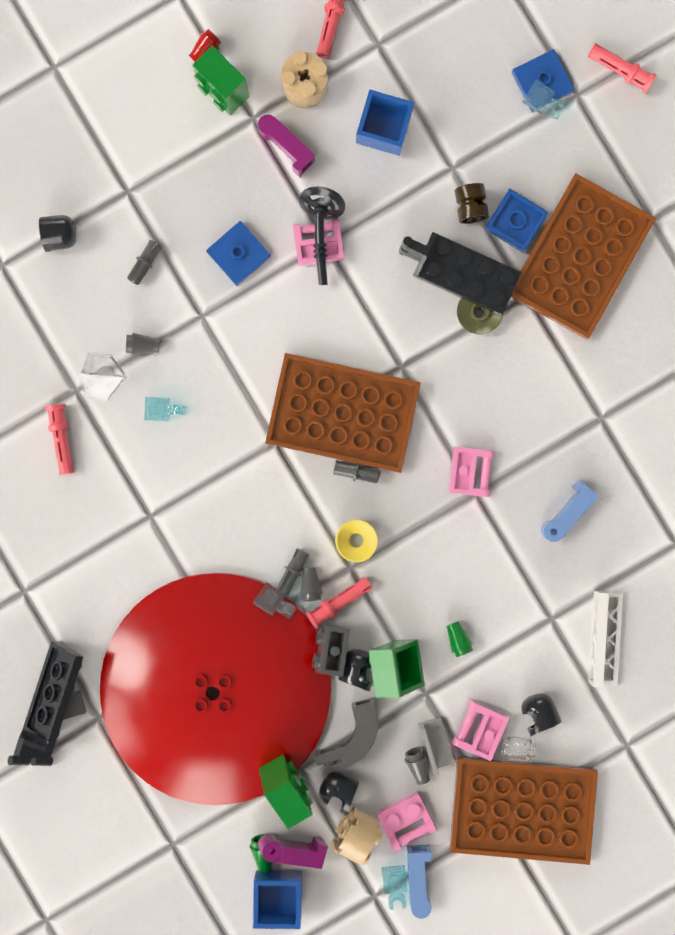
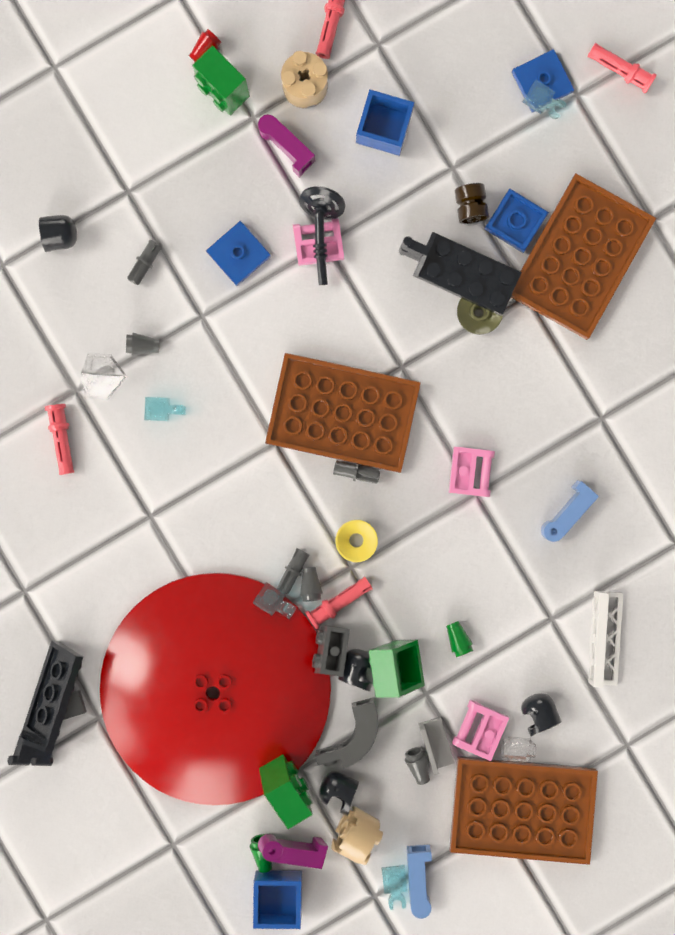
bright pink plate [377,791,437,852] -> none

